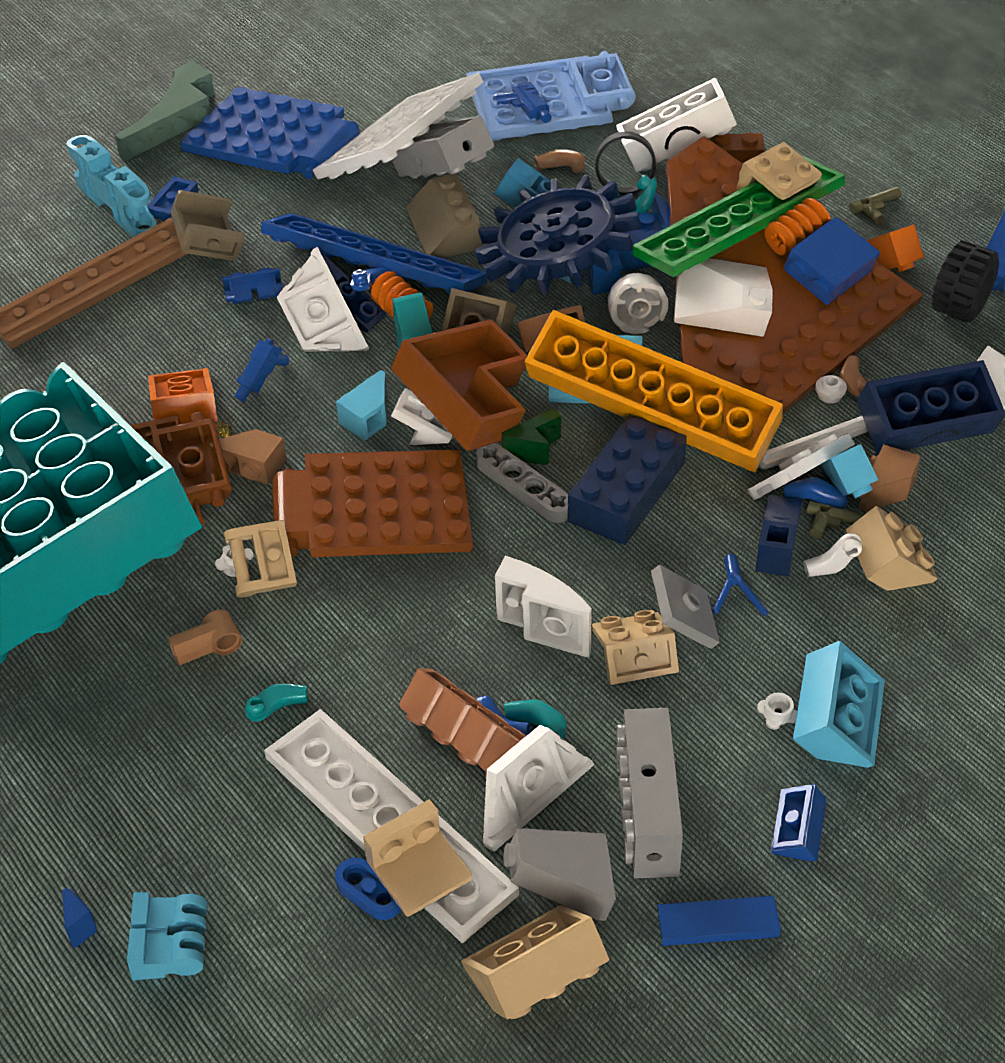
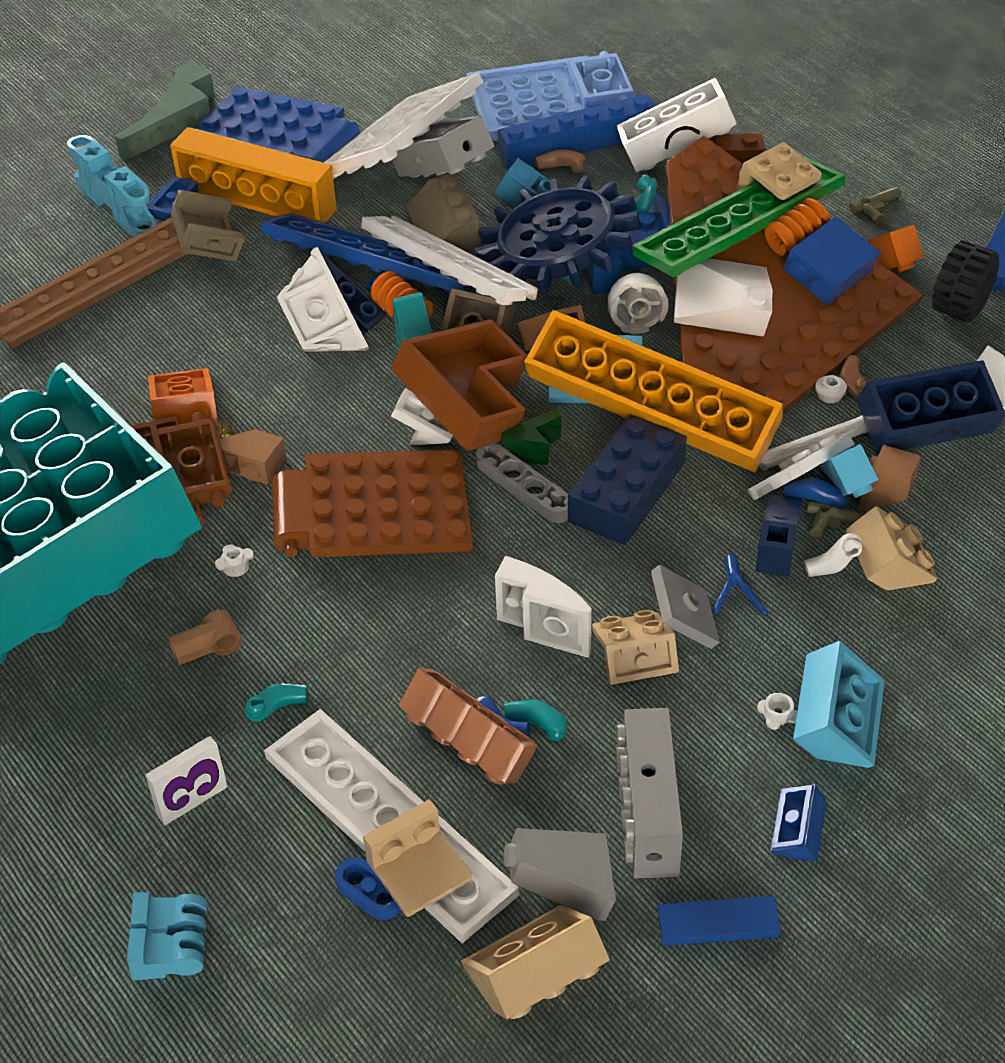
blue slope [62,887,97,948] -> none
blue hinge [222,268,283,304] -> none
tan plate [224,520,297,598] -> none
blue piece [234,338,290,403] -> none
medium azure slope [336,370,387,441] -> none
blue arm [350,267,388,292] -> none
white wing [483,725,594,852] -> none
blue piece [496,82,552,123] -> none
black tyre [595,131,656,196] -> none
none -> white tile [145,736,227,826]
none -> light orange brick [170,127,337,223]
none -> white plate [361,216,538,305]
none -> blue brick [498,94,656,170]

